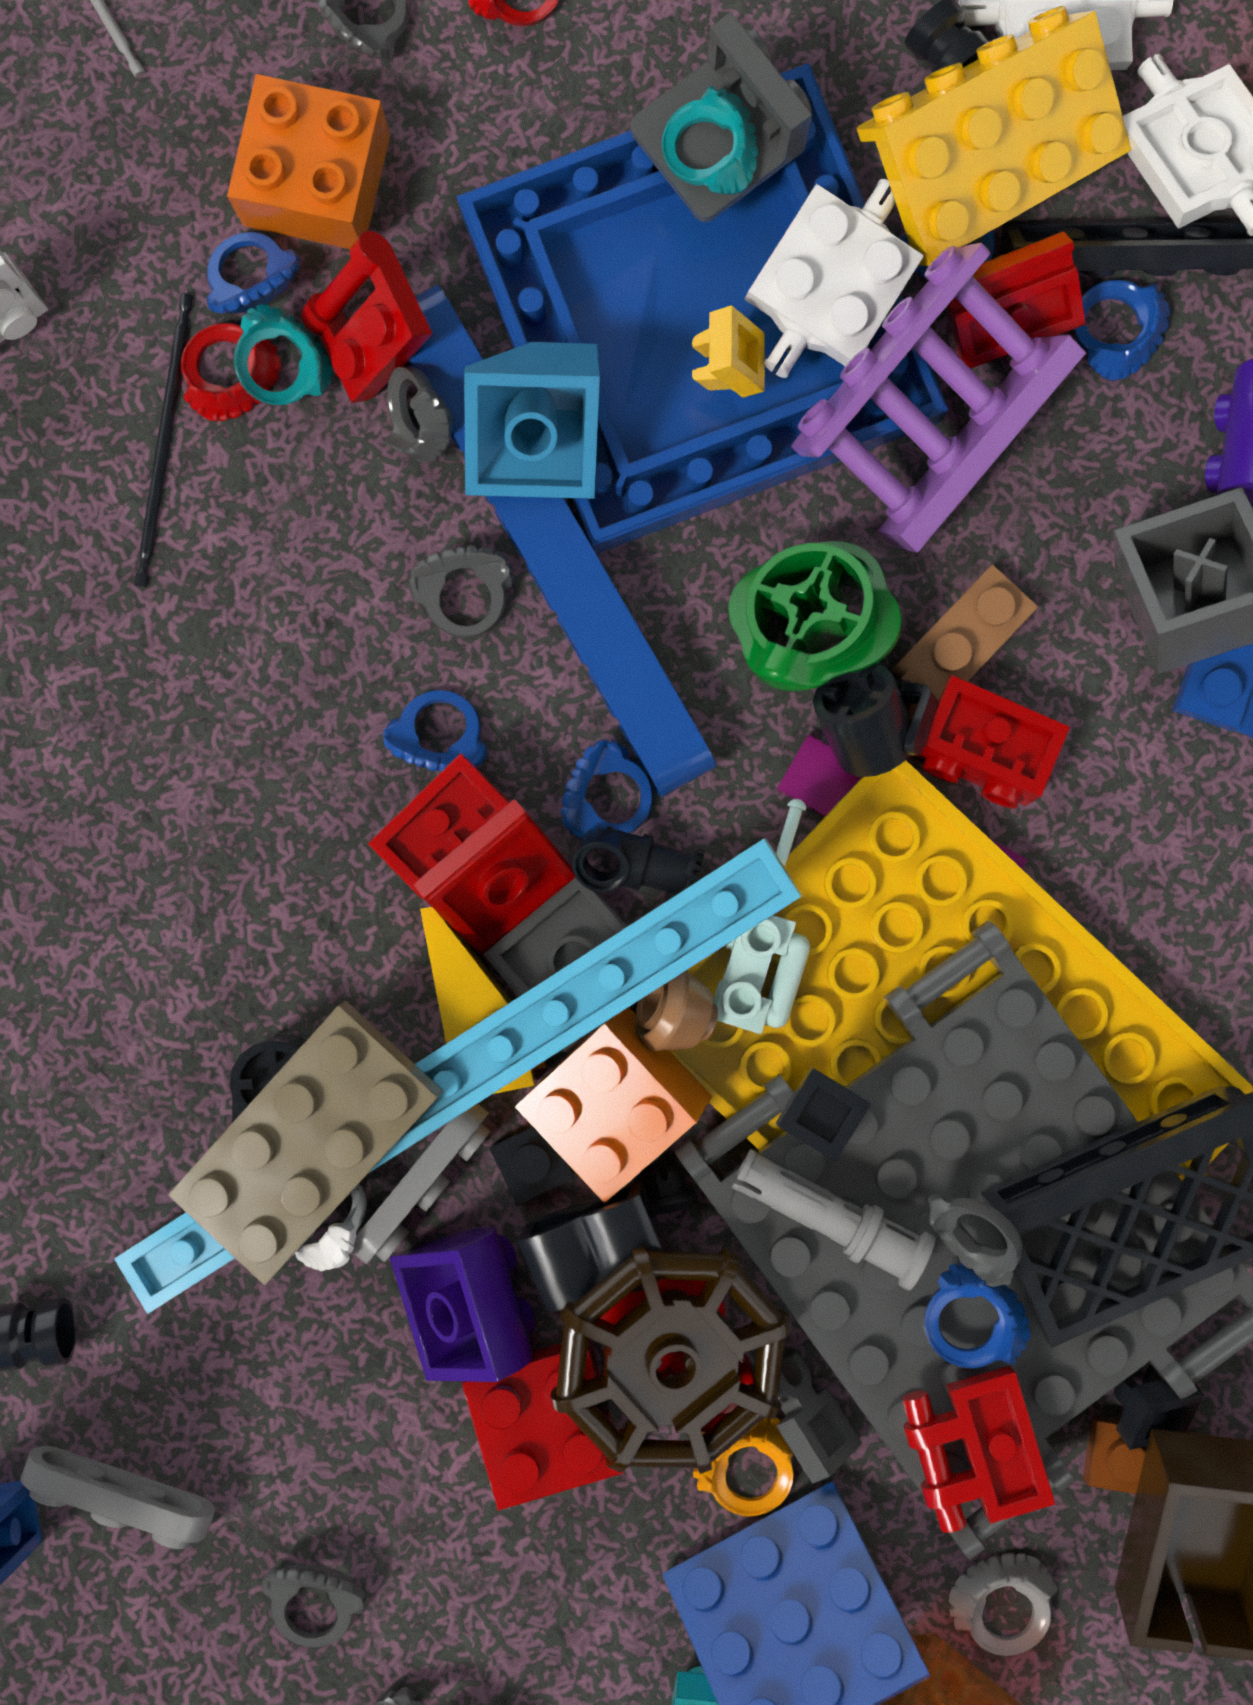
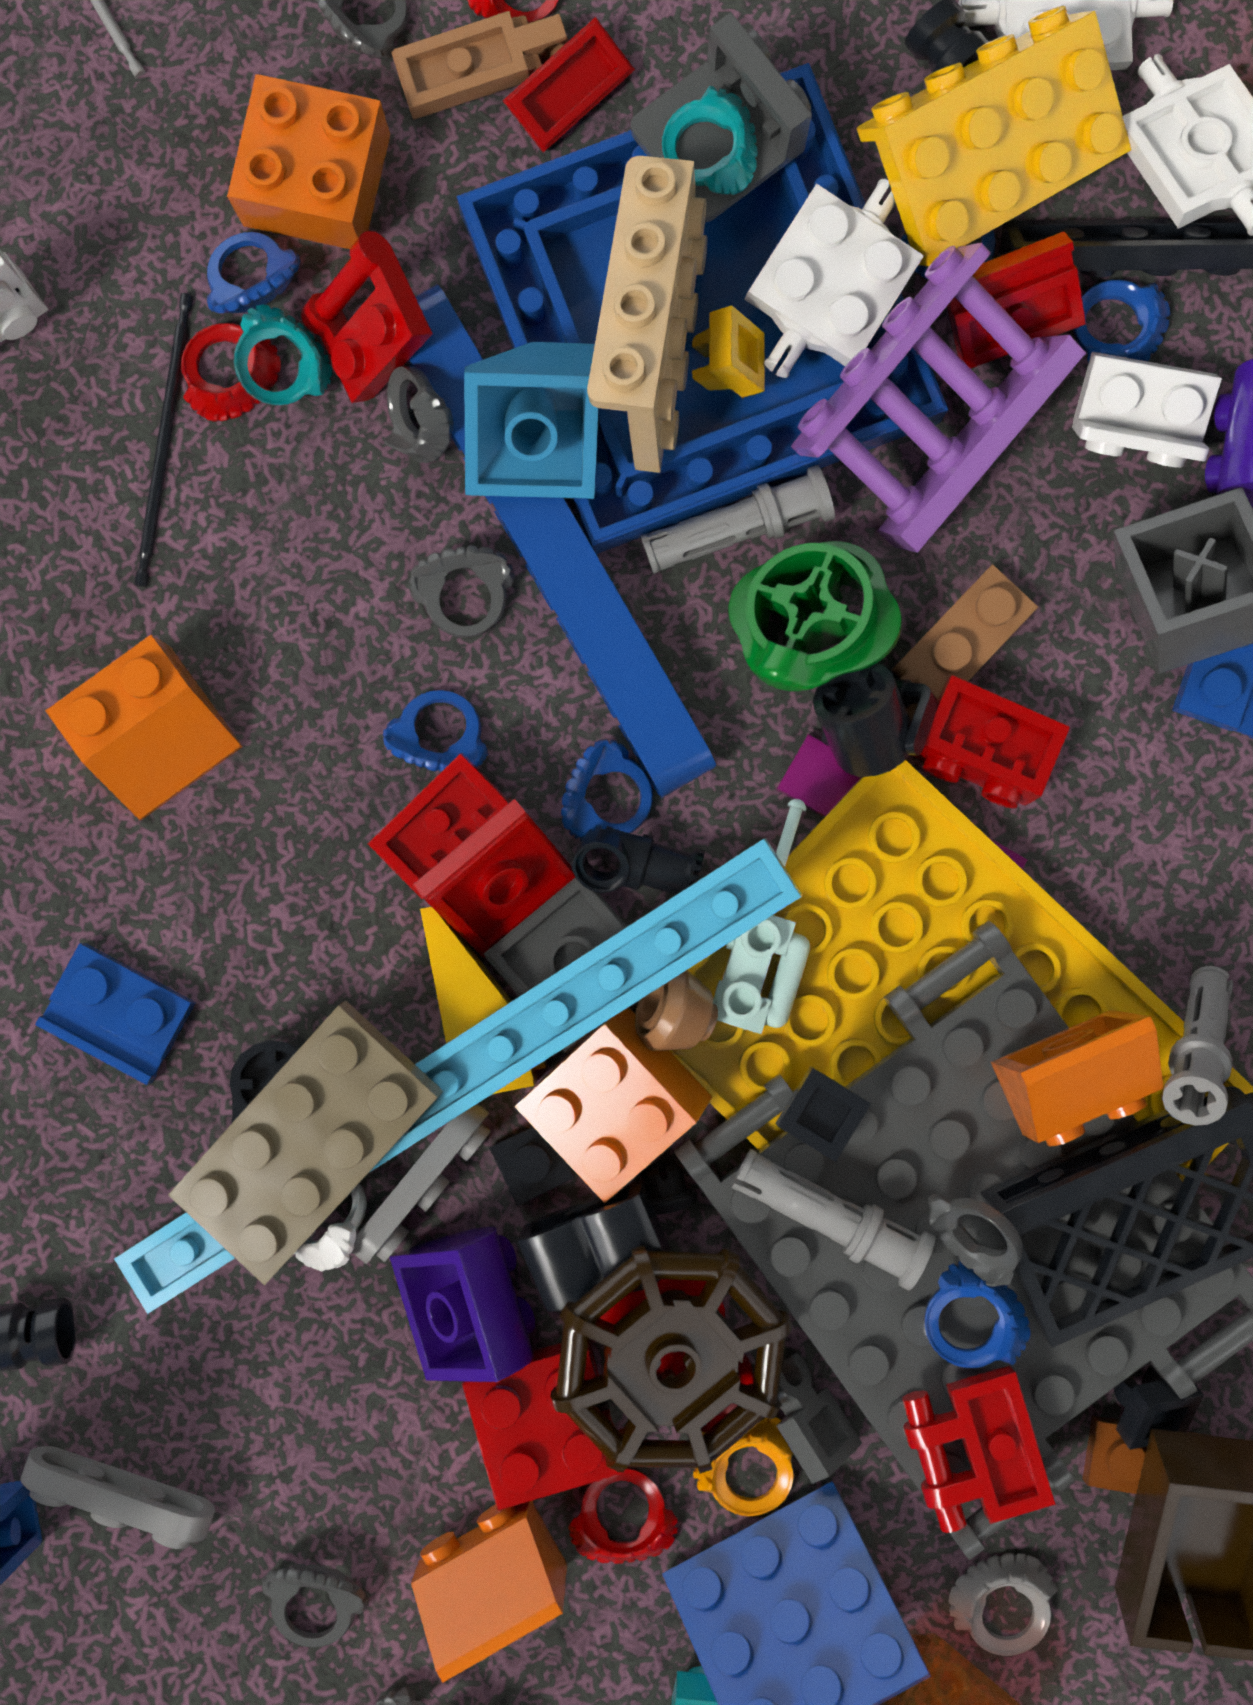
none -> blue plate [35,943,196,1085]
none -> orange slope [45,635,243,820]
none -> medium nougat hinge [391,11,568,120]
none -> orange slope [411,1501,567,1683]
none -> red tile [503,17,635,153]
none -> red piece [569,1468,678,1564]
none -> tan bracket [587,156,708,473]
none -> light grey pin [640,465,835,574]
none -> orange slope [991,1010,1164,1147]
none -> white bracket [1072,352,1222,468]
none -> light grey pin [1162,966,1233,1126]

